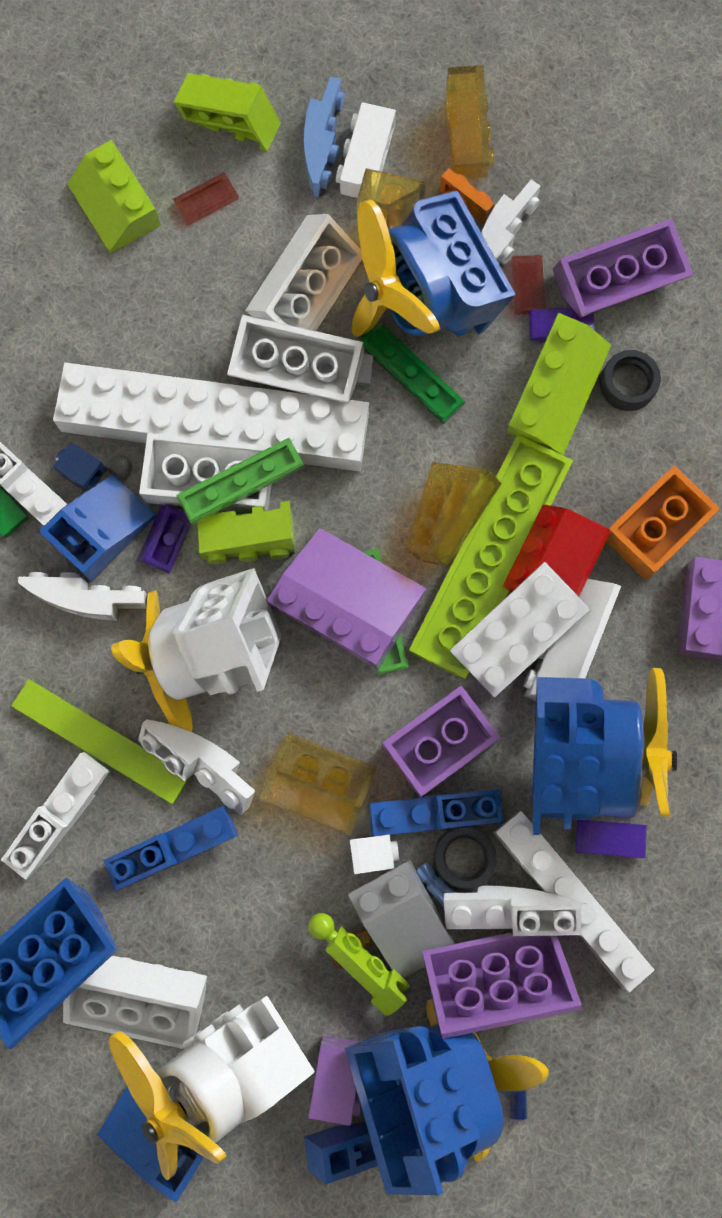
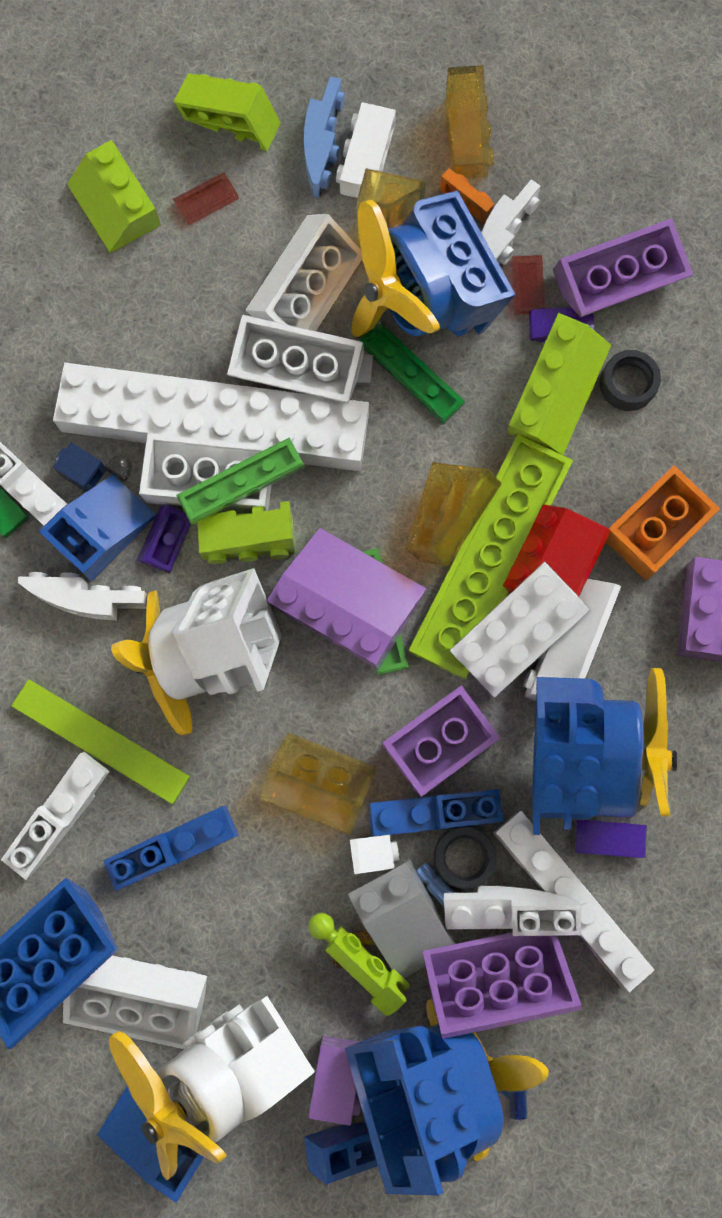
white slope [138,720,255,815] -> none

